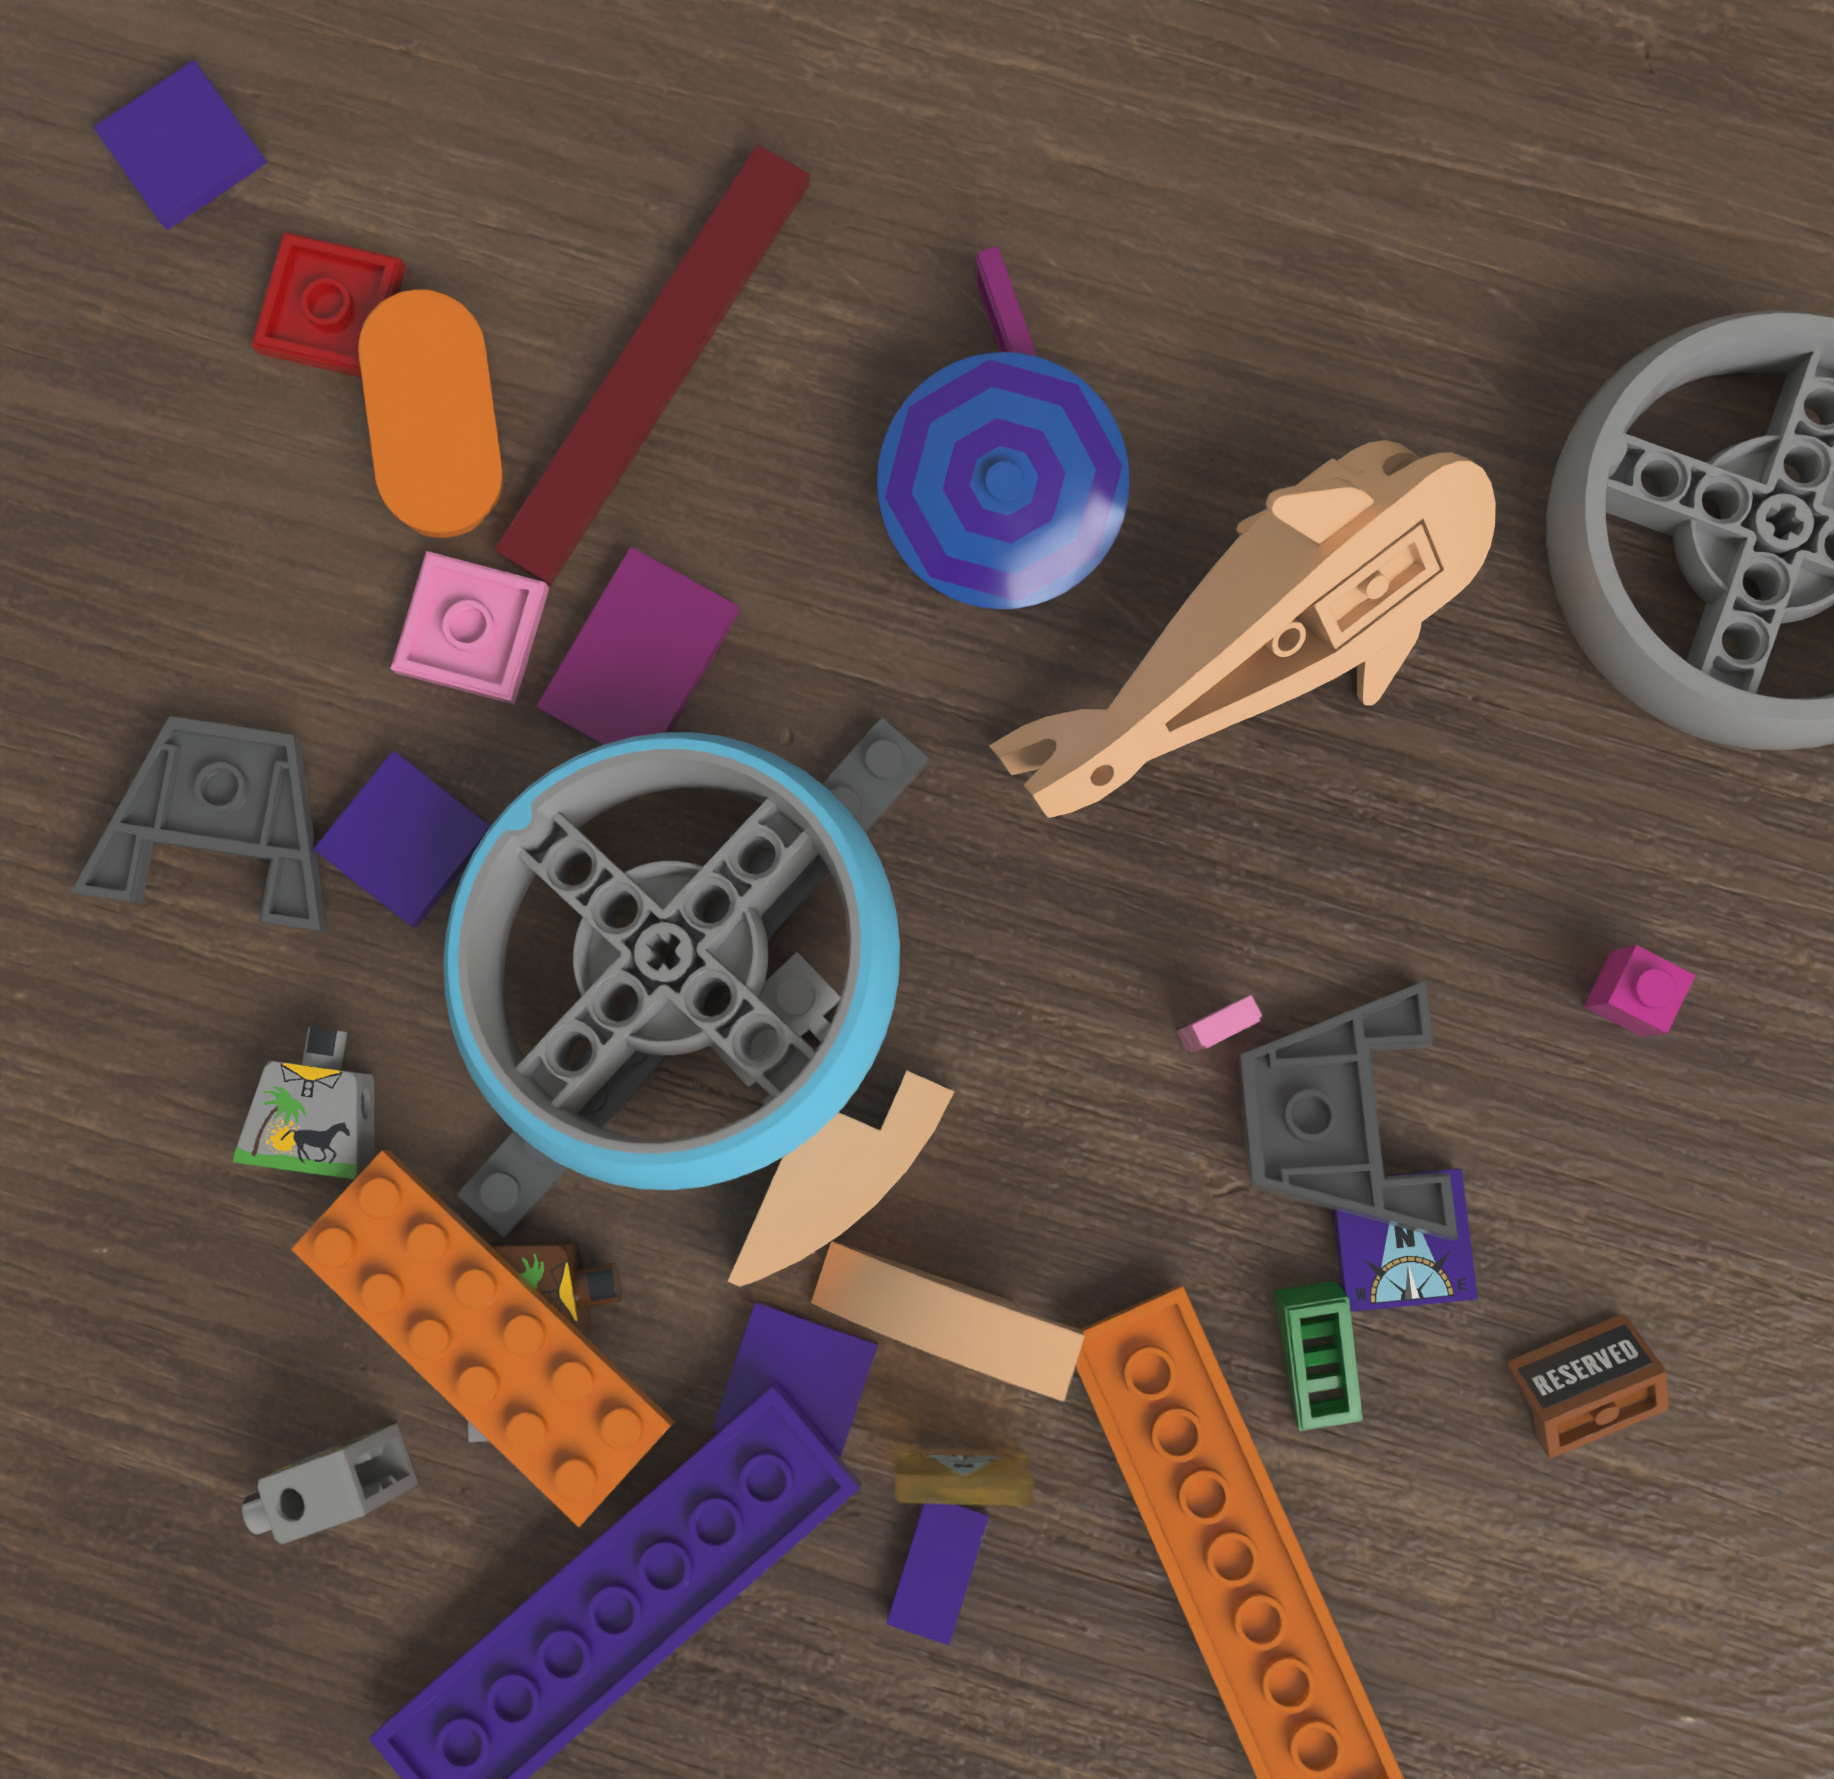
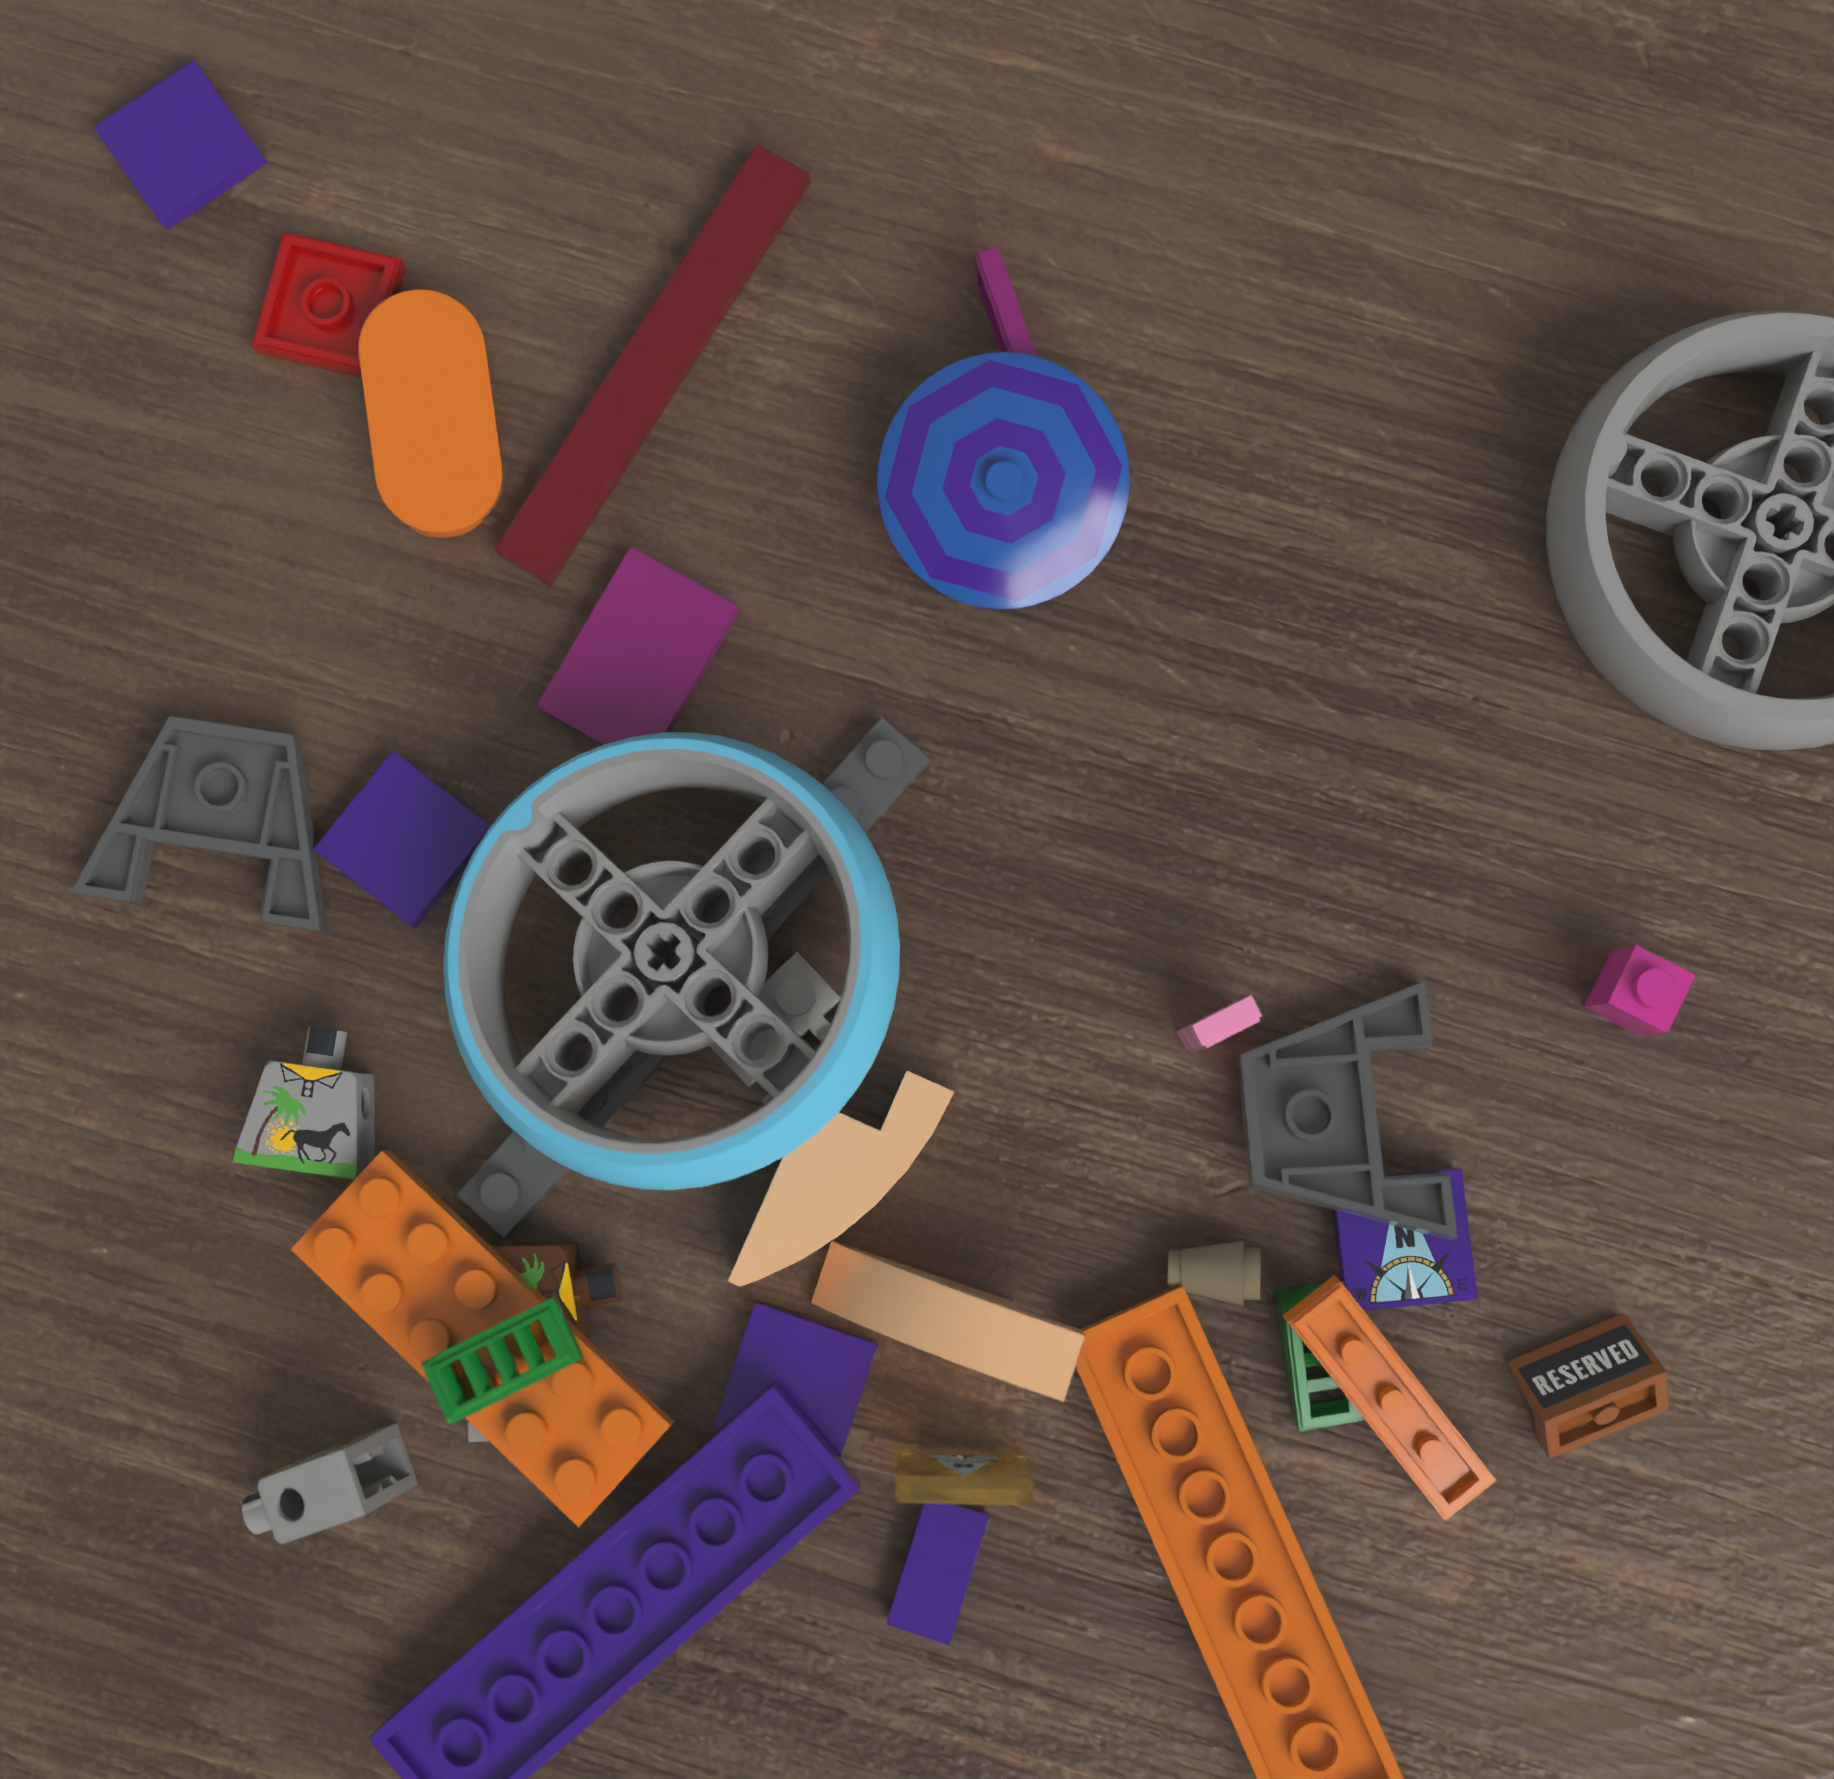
bright pink tile [391,551,549,705] -> none
light nougat animal [989,440,1496,818] -> none
none -> green slope [422,1296,584,1425]
none -> dark tan cone [1168,1240,1261,1306]
none -> orange tile [1282,1275,1497,1521]

